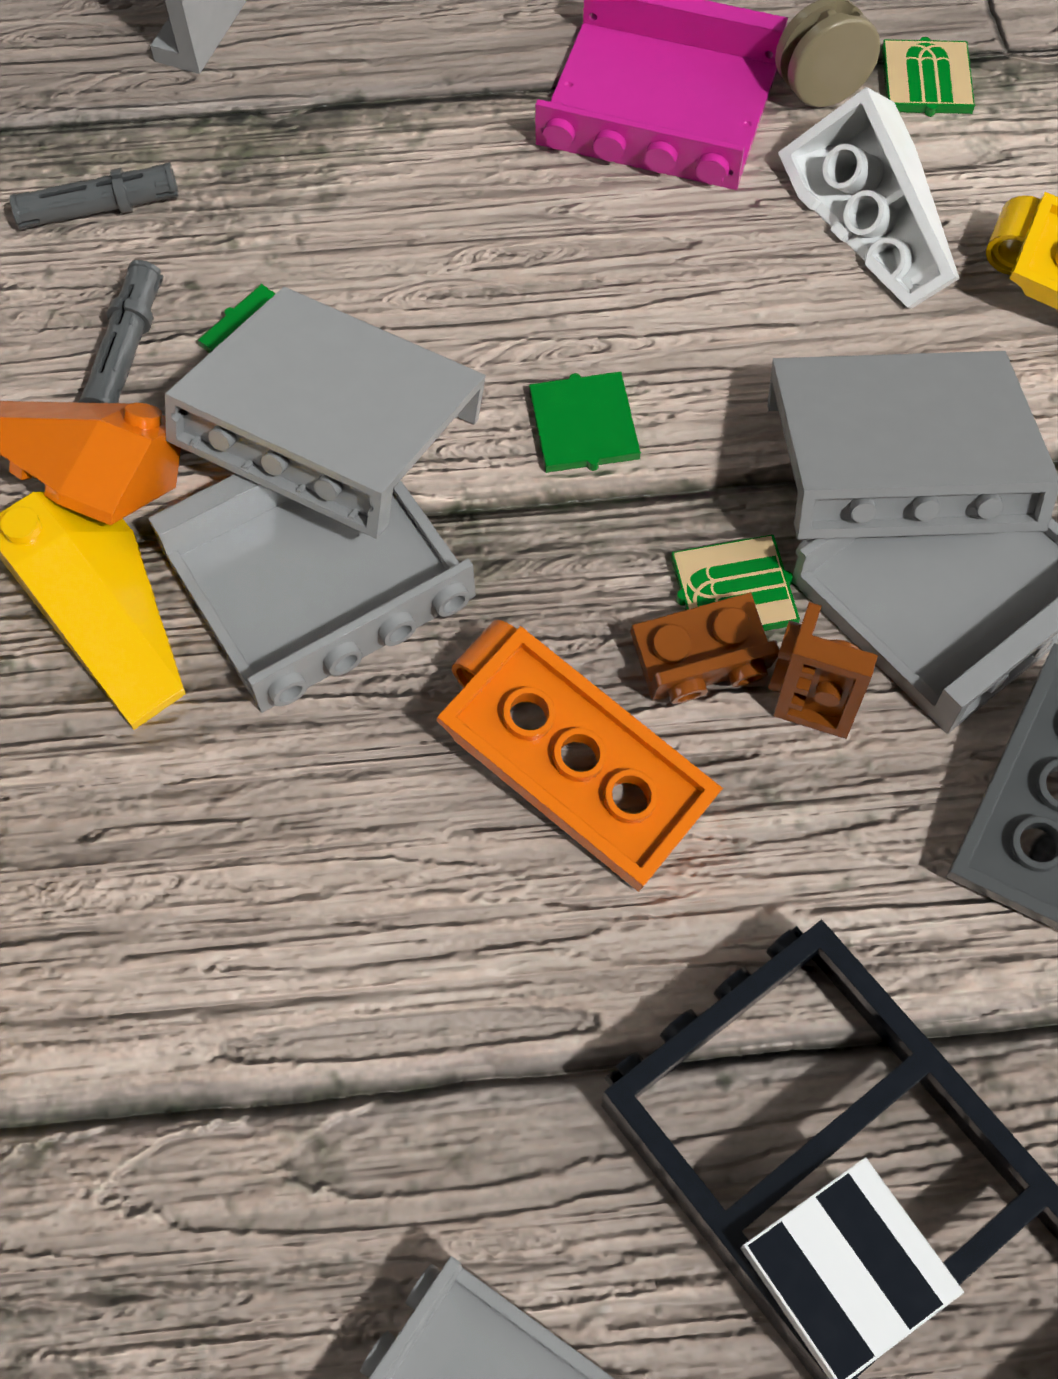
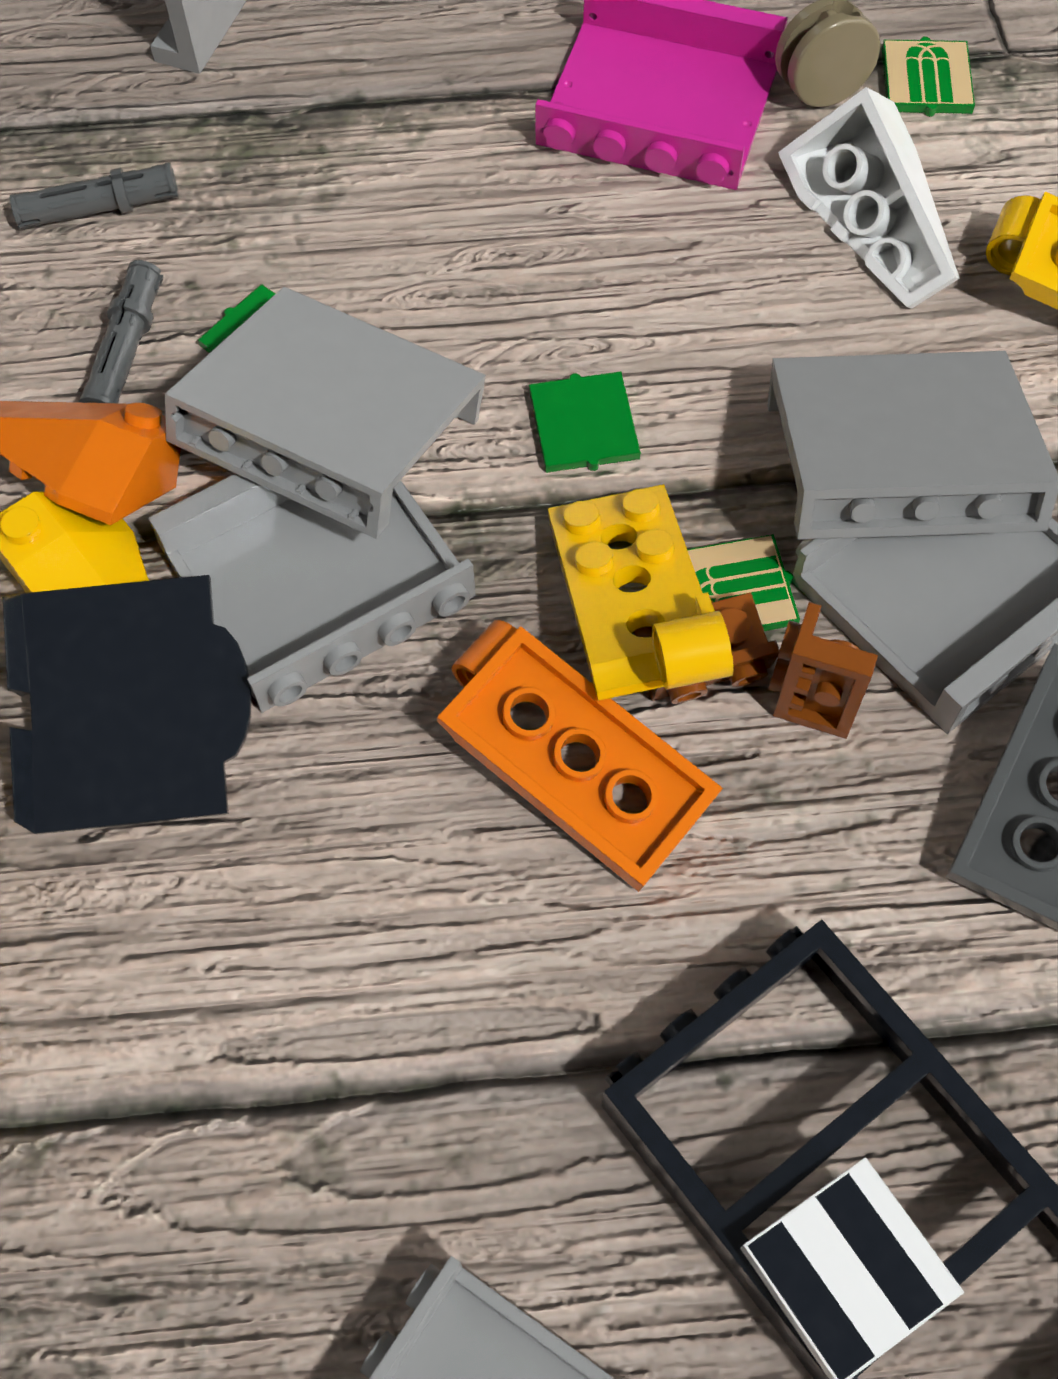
none -> black piece [2,575,252,835]
none -> yellow hinge [547,484,734,701]

